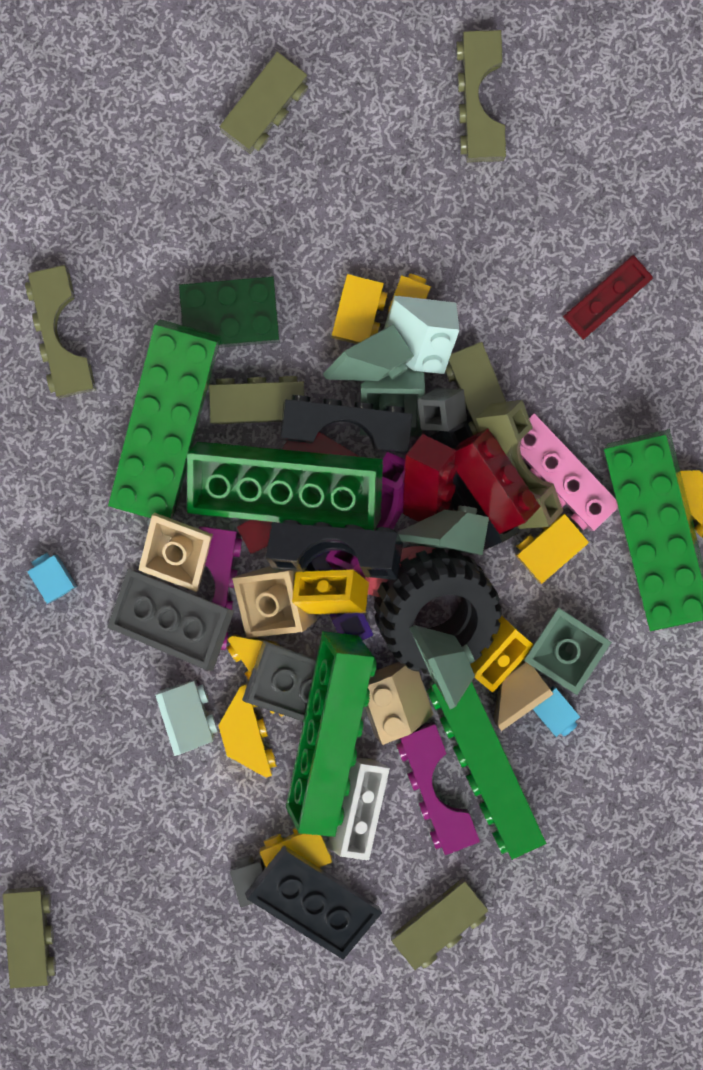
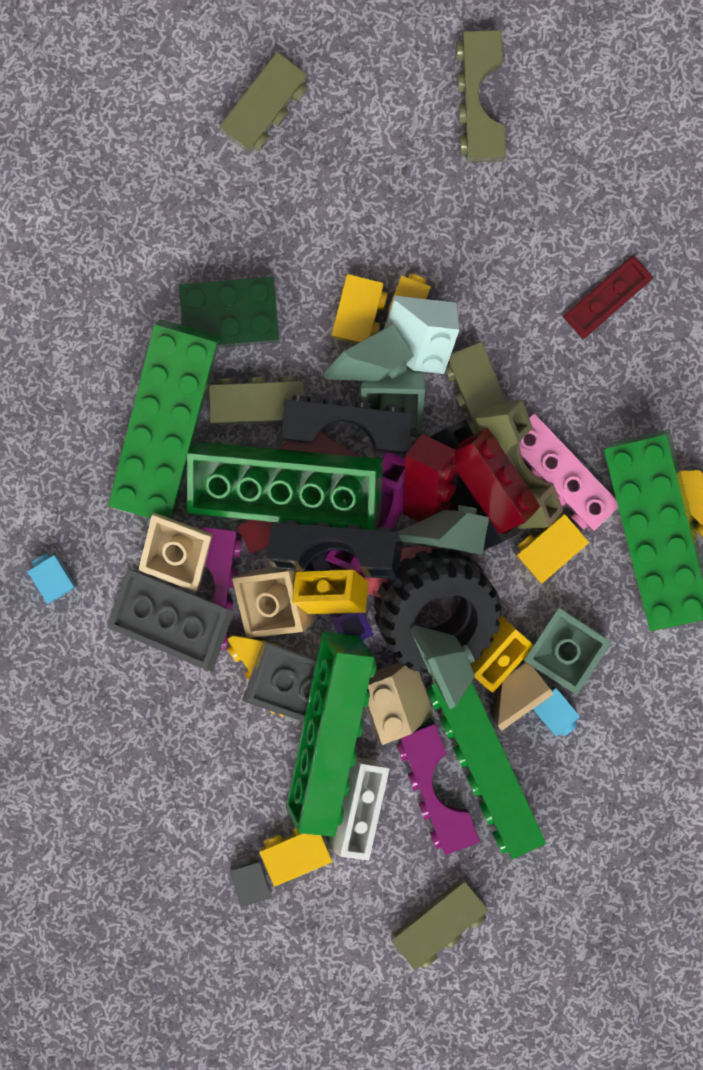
olive brick [3,886,56,989] -> none
olive arch [25,265,96,398] -> none
light aqua slope [155,679,218,756] -> none
yellow slope [218,683,277,778] -> none
black plate [245,845,382,960] -> none
dark grey brick [417,388,467,431] -> none

